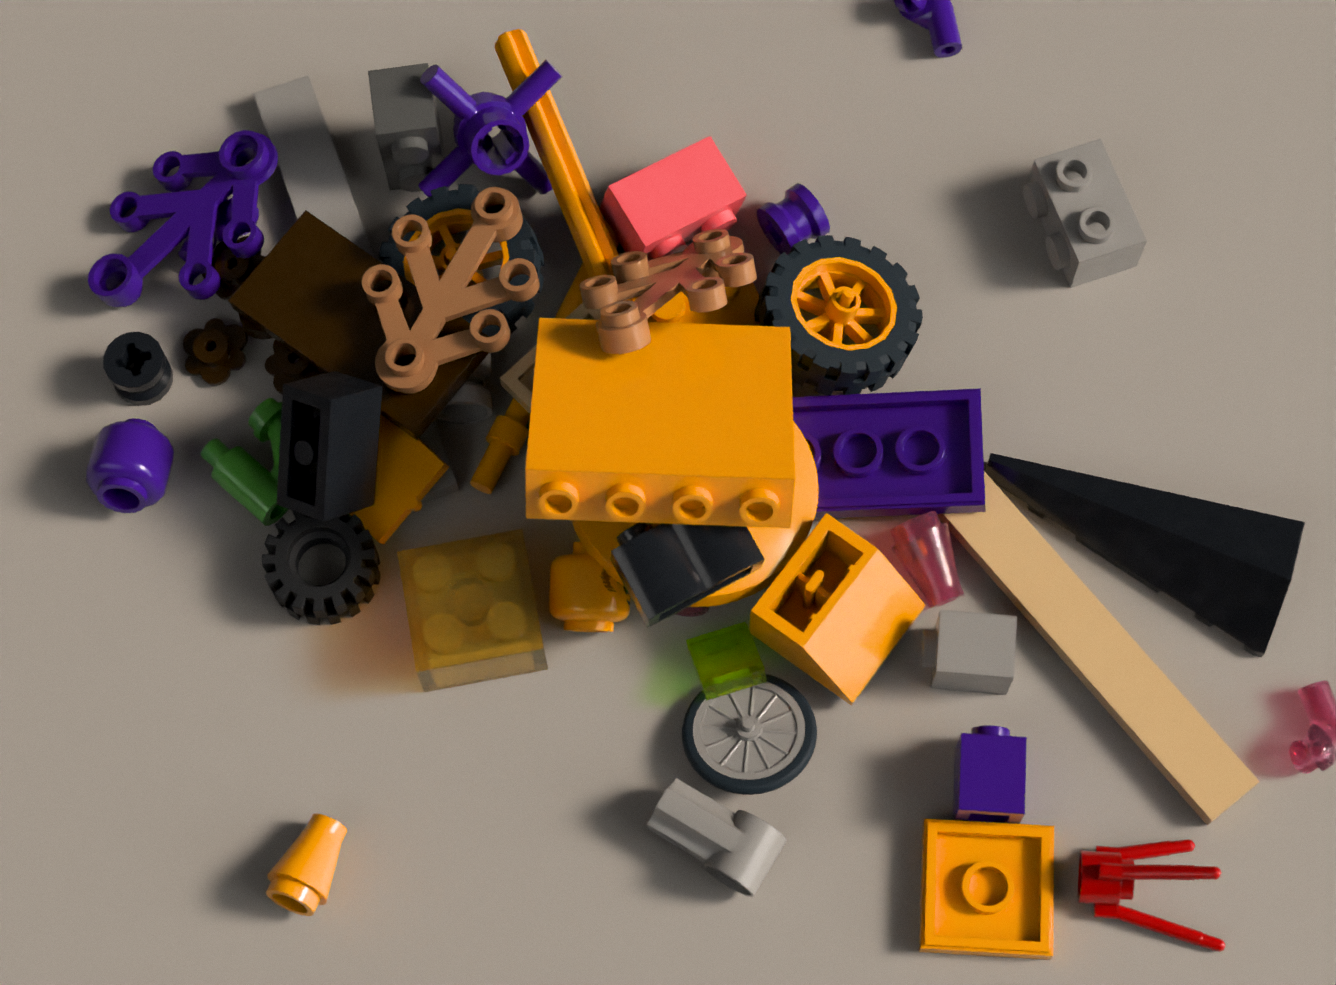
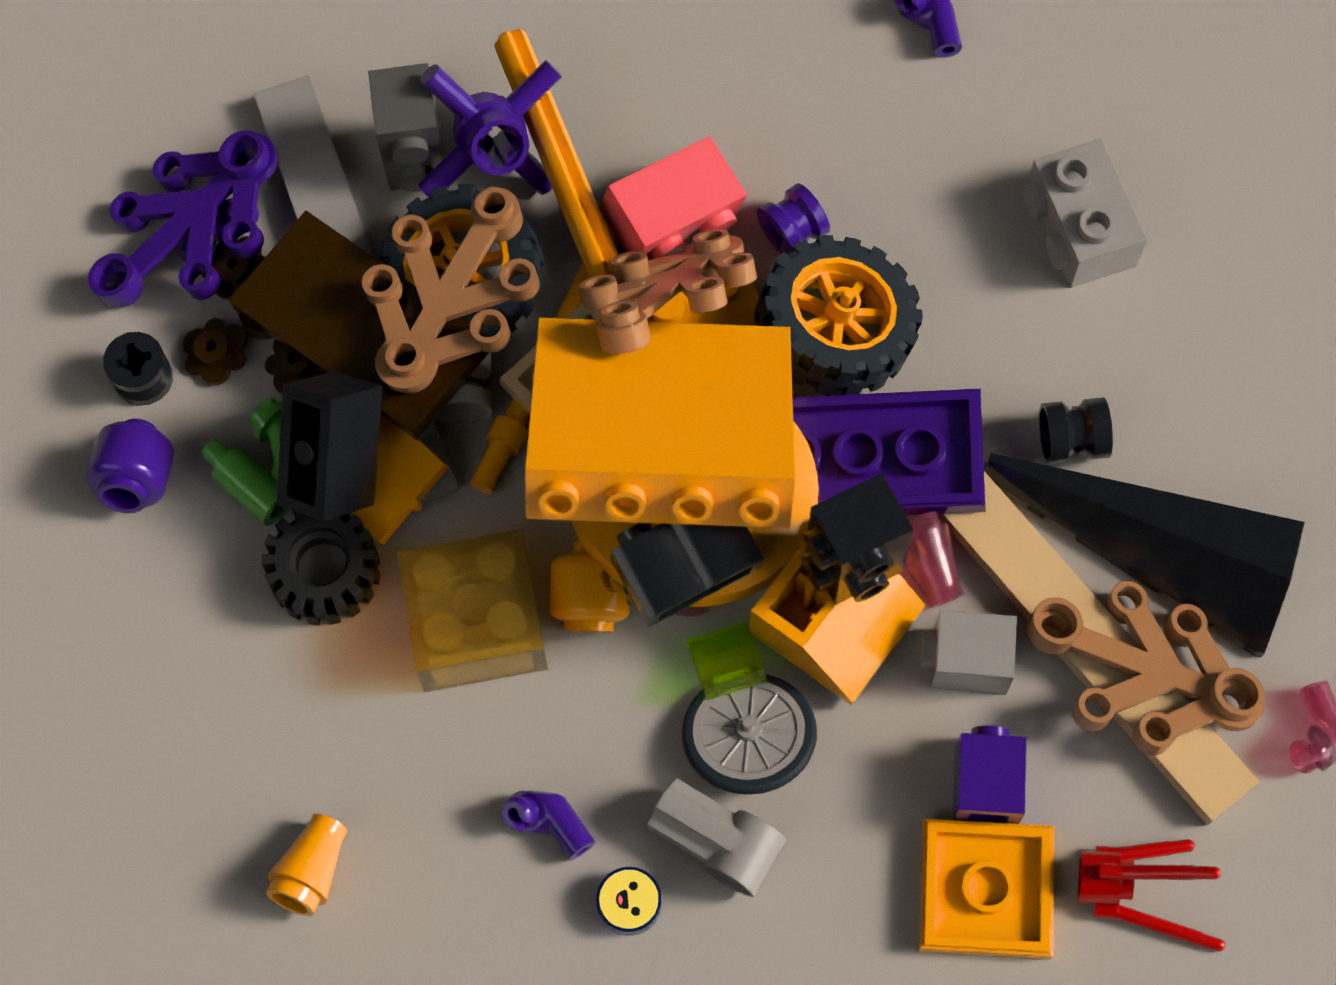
none -> dark purple arm [500,790,596,861]
none -> light yellow tile [596,867,662,936]
none -> black brick [801,473,914,605]
none -> medium nougat plant [1026,581,1265,756]
none -> black wheel [1039,397,1113,464]

